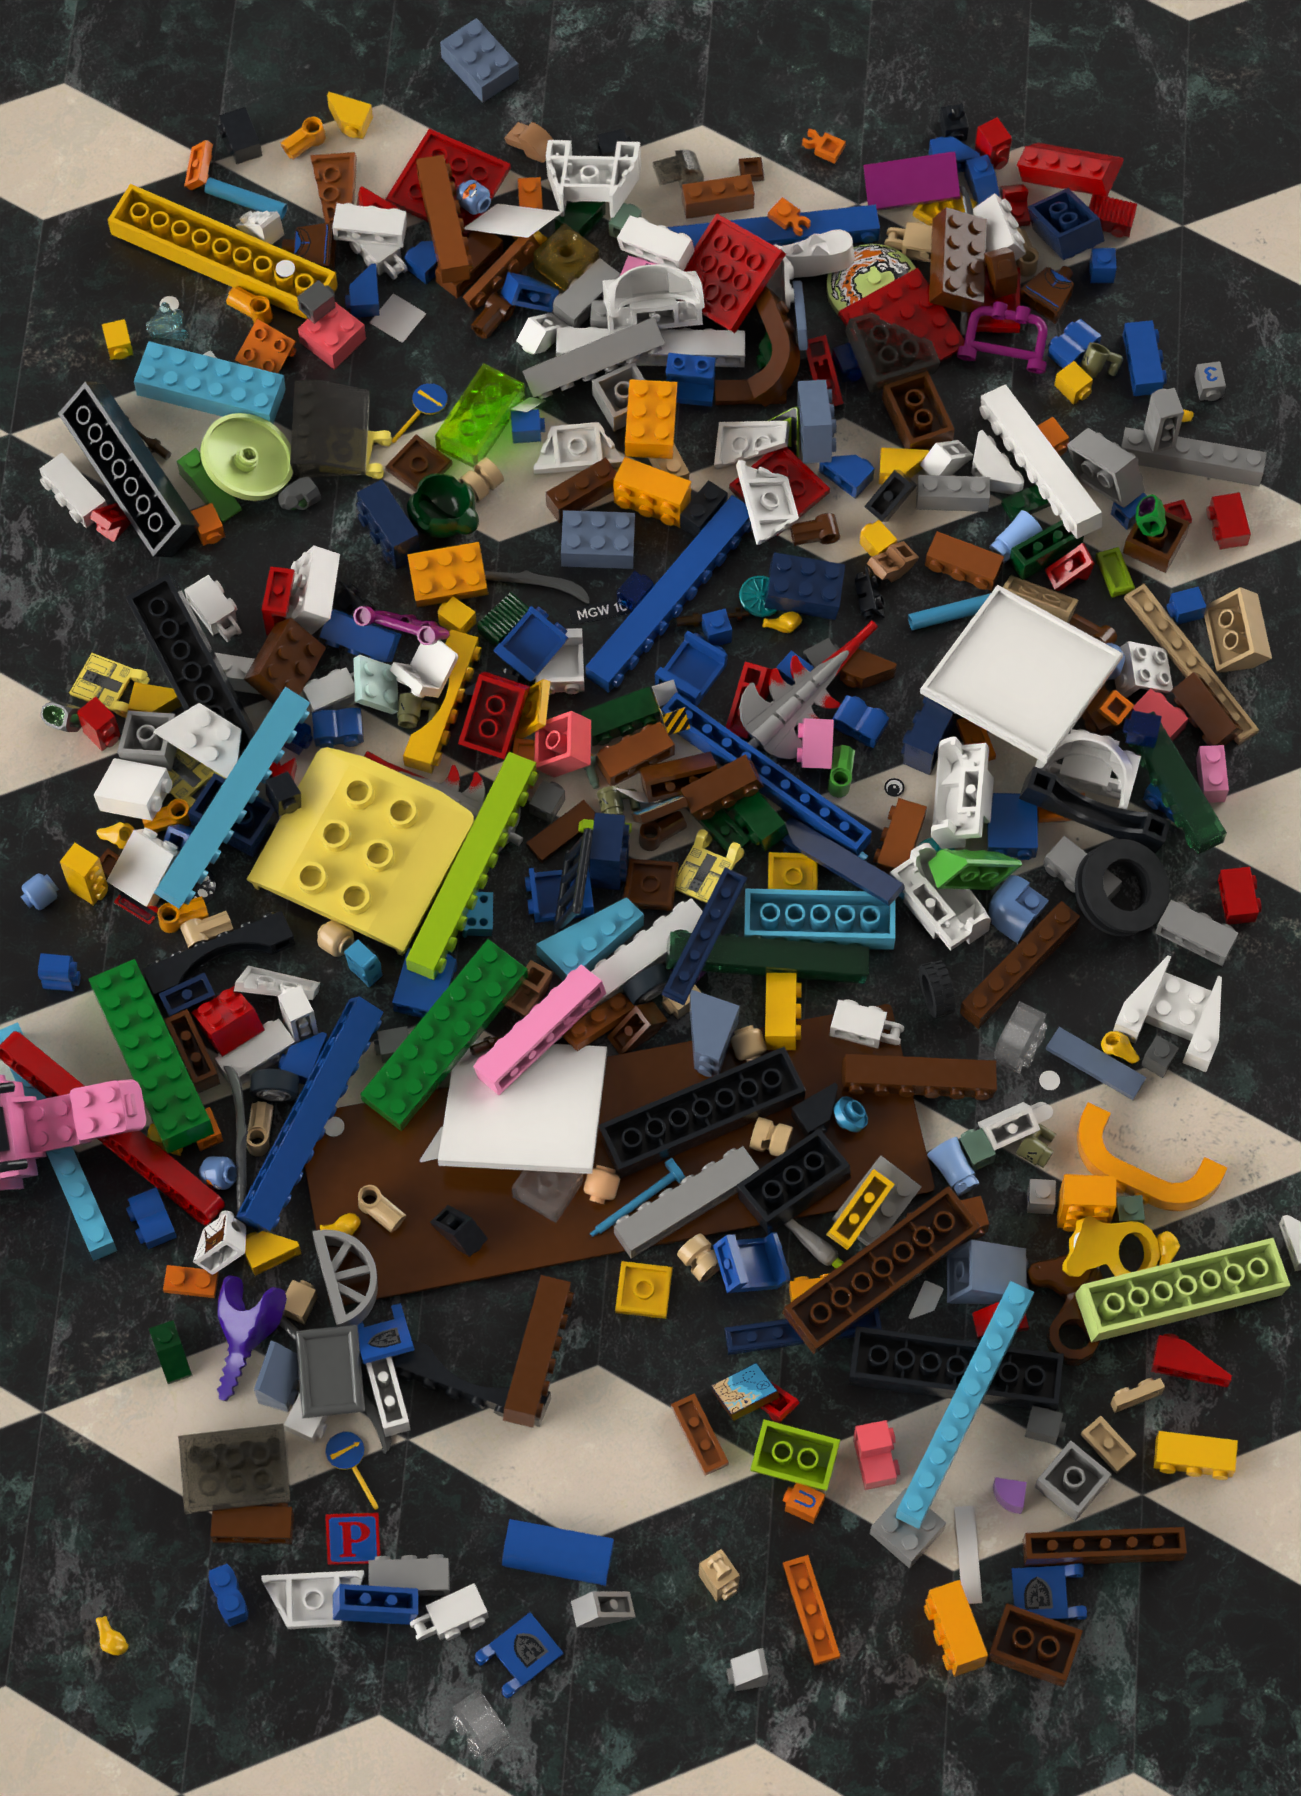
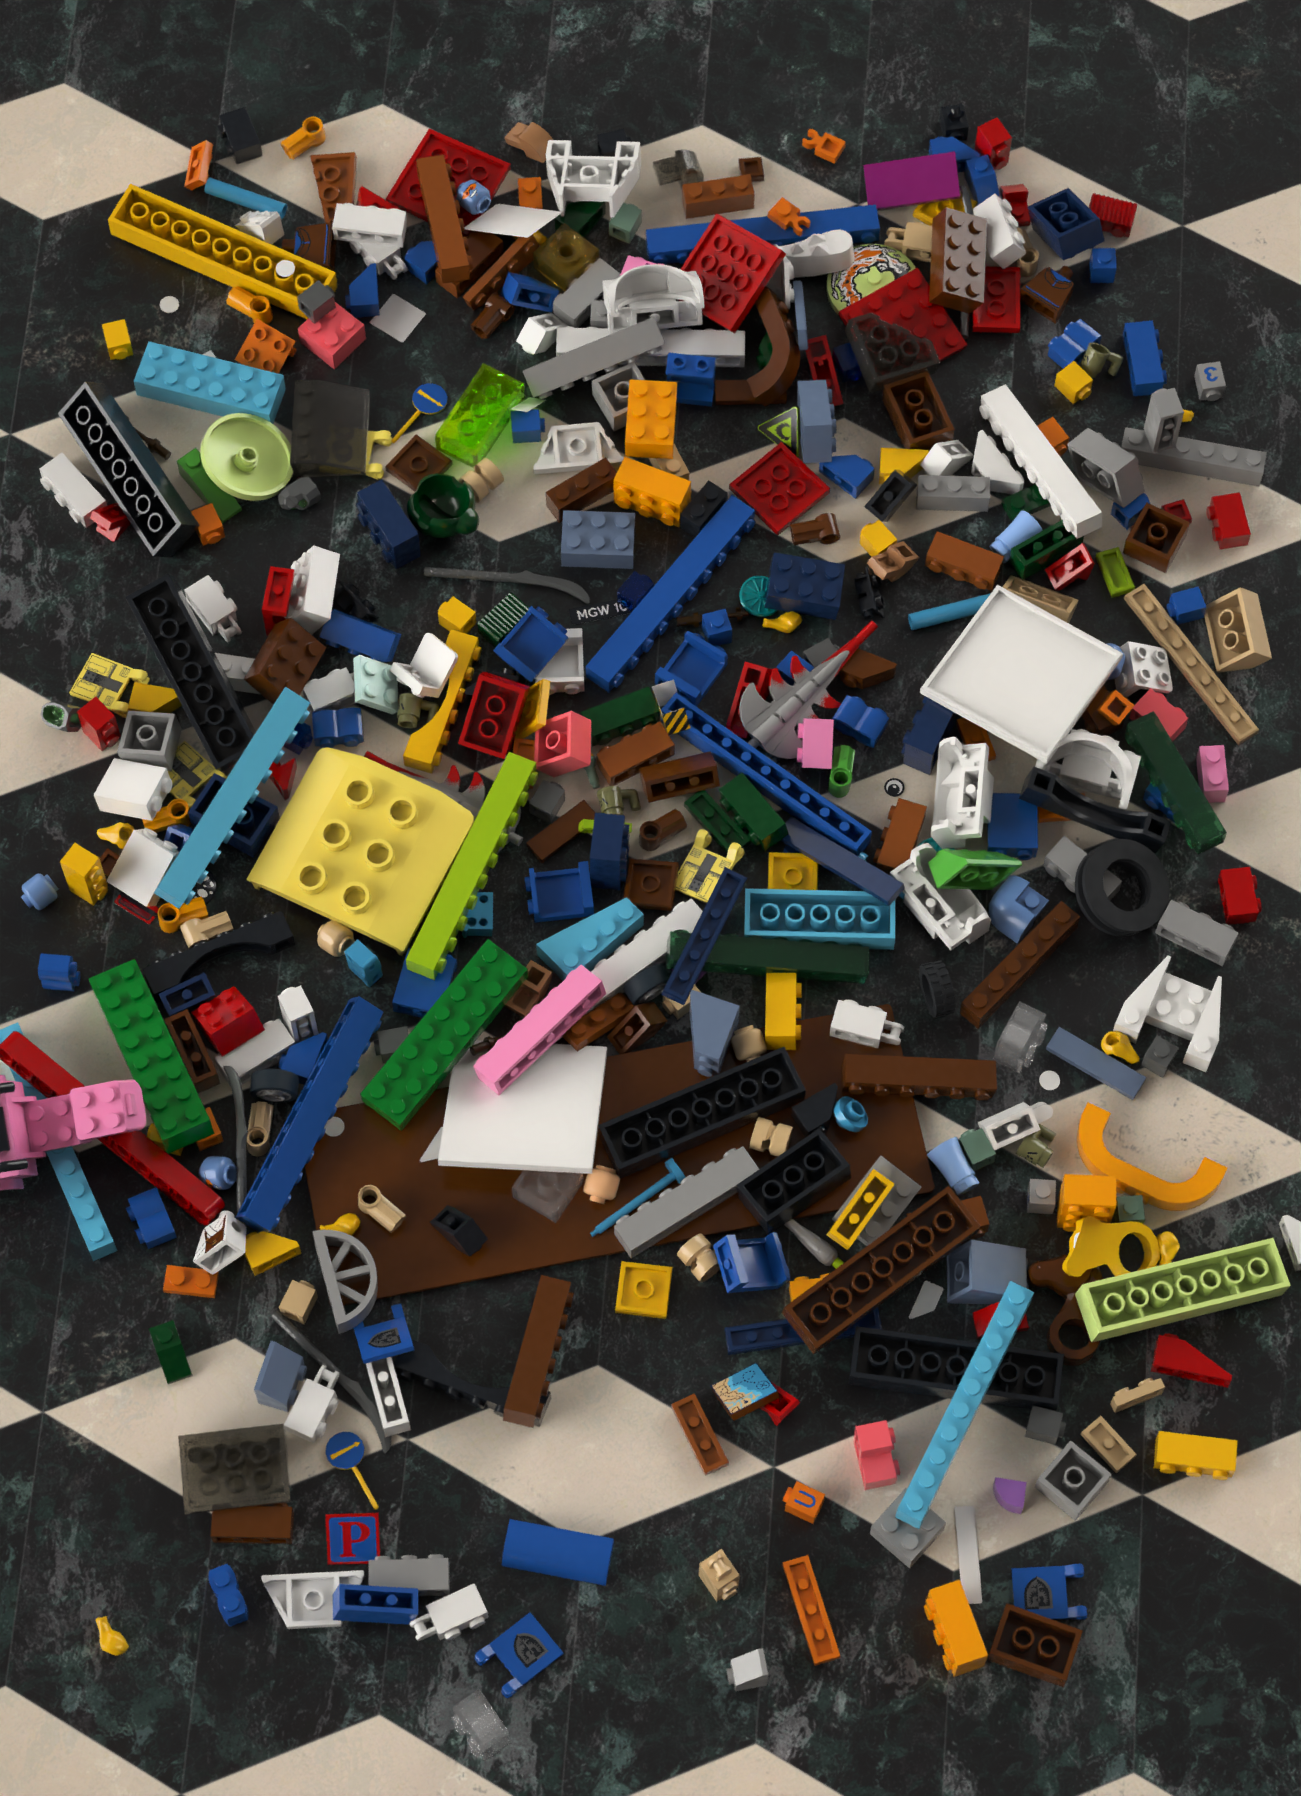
clear light blue rock [146,302,188,341] -> none
white wing [153,703,242,778] -> none
dark purple animal [217,1275,287,1401] -> none
white wing [234,966,320,1000] -> none
black brick [265,771,301,816] -> none
dark grey piece [295,1324,365,1419] -> none
yellow slope [327,92,373,139] -> none
magenta bar [353,606,450,645] -> none
light orange brick [407,542,489,607] -> none
sand blue brick [440,18,519,103] -> none
black bar [553,828,593,934] -> none
light grey slope [571,1591,635,1627] -> none
white sticker [616,788,655,804] -> none
white brick [617,215,695,271] -> none
reddish brown tile [631,796,688,824] -> none
reddish brown brick [681,754,764,821] -> none
white wing [714,421,790,469] -> none
white wing [736,460,799,545] -> none
lime slope [750,1420,840,1491] -> none
magenta bar [957,302,1048,374] -> none
reddish brown slope [983,247,1018,299] -> none
red slope [1017,143,1124,197] -> none
reddish brown brick [1023,1527,1187,1566] -> none
reddish brown piece [1069,614,1117,644] -> none
clear blue brick [1122,710,1162,749] -> none
green rock [1136,494,1166,537] -> none
reddish brown brick [1171,672,1243,747] -> none

